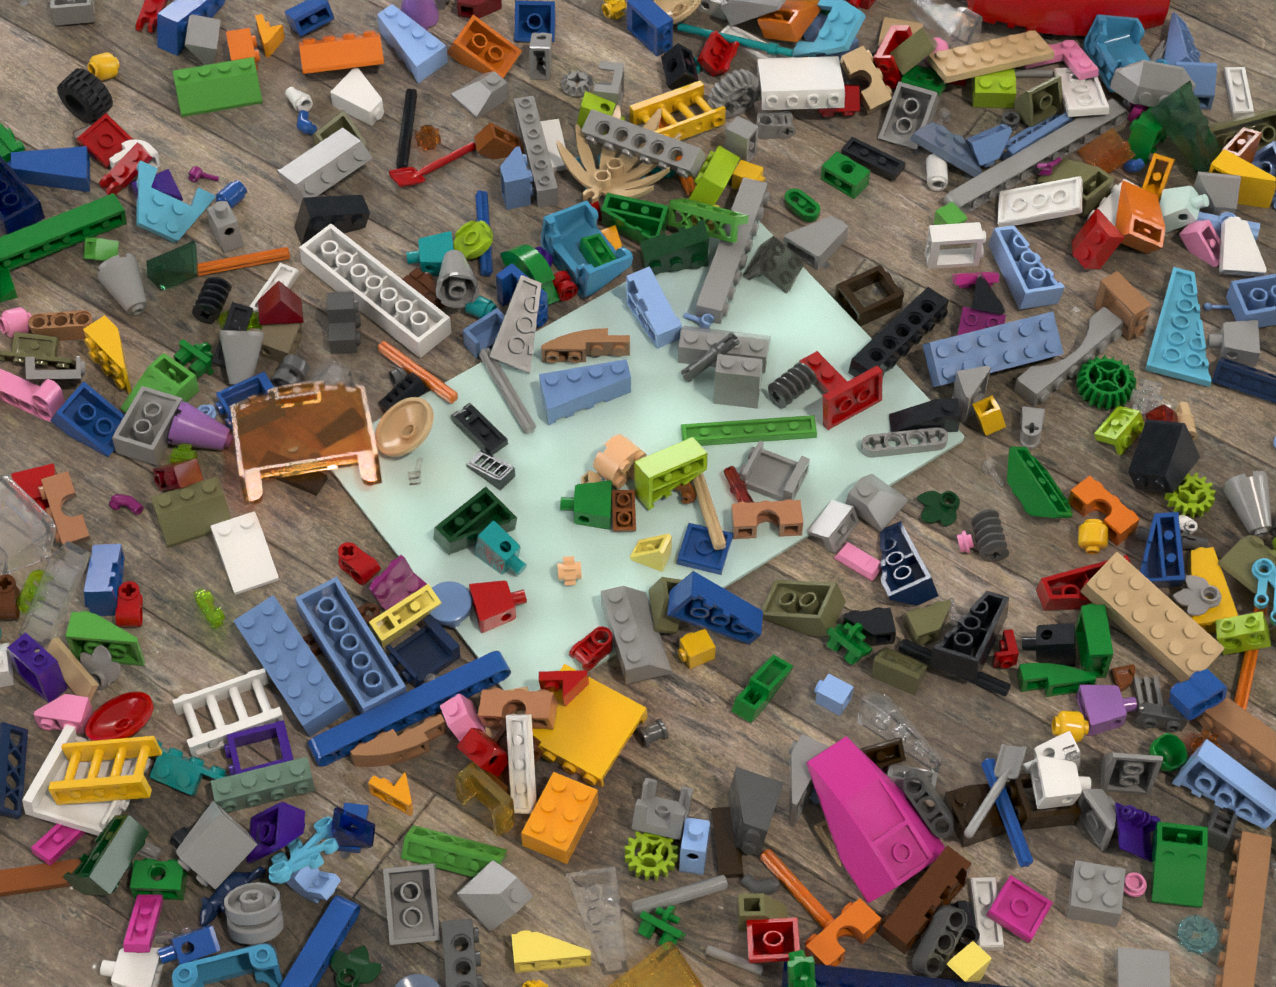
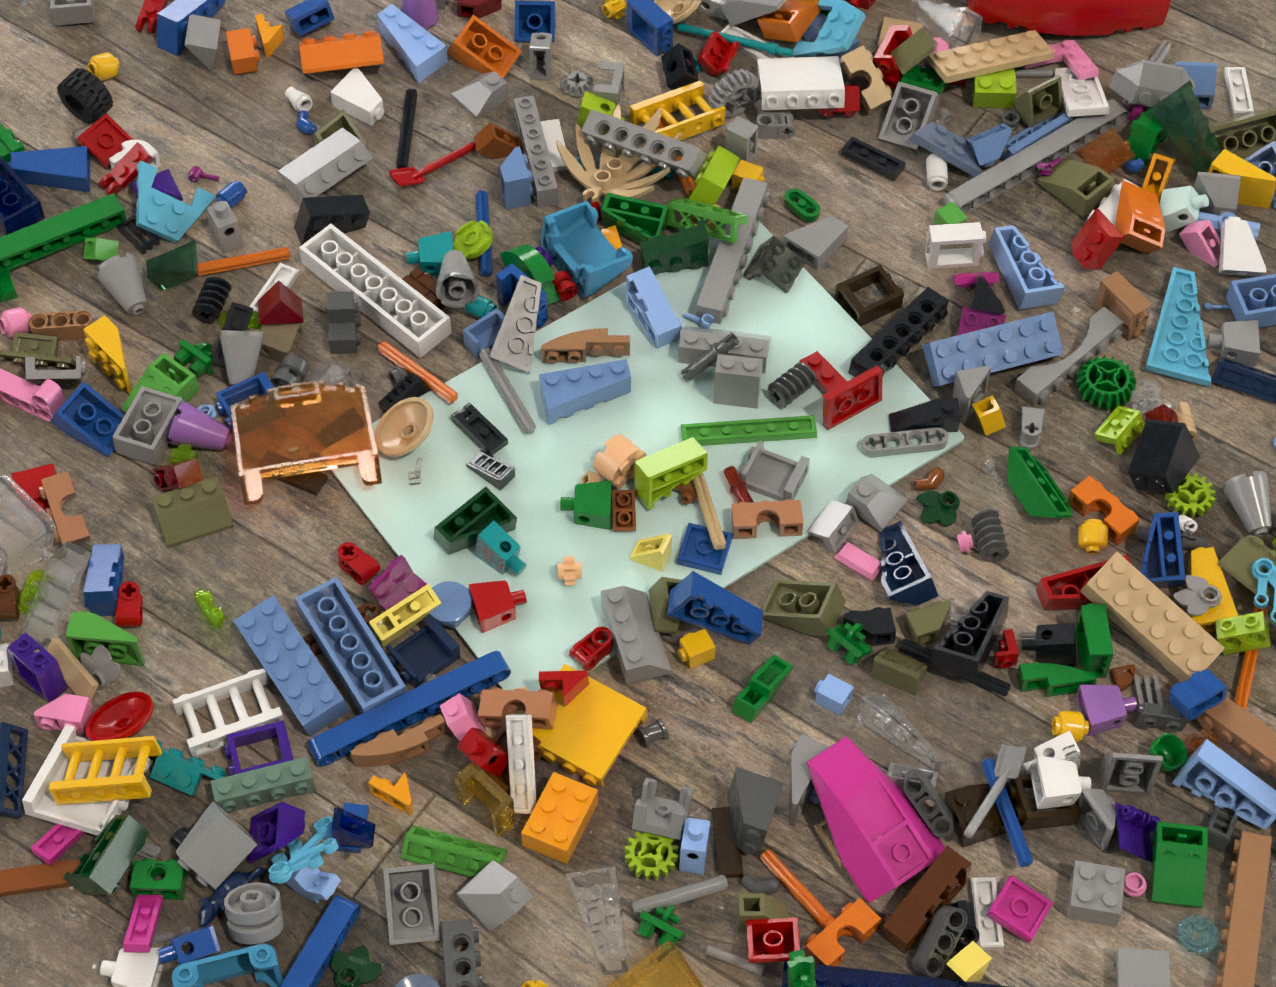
magenta arm [109,494,144,515] -> none
bright green slope [173,57,263,117] -> none
white slope [211,511,279,595] -> none
clear orange gear [415,125,441,151] -> none
light yellow slope [512,930,591,973] -> none
green slope [579,233,617,268] -> none
green brick [821,151,870,199] -> none
dark brown slope [860,737,906,768] -> none
white tile [997,176,1083,227] -> none
dark azure windscreen [1083,14,1169,93] -> none
medium blue wedge [1164,12,1201,66] -> none
dark orange slope [1221,127,1262,164] -> none
none -> black tile [117,215,160,254]
none -> dark orange arm [914,467,945,490]

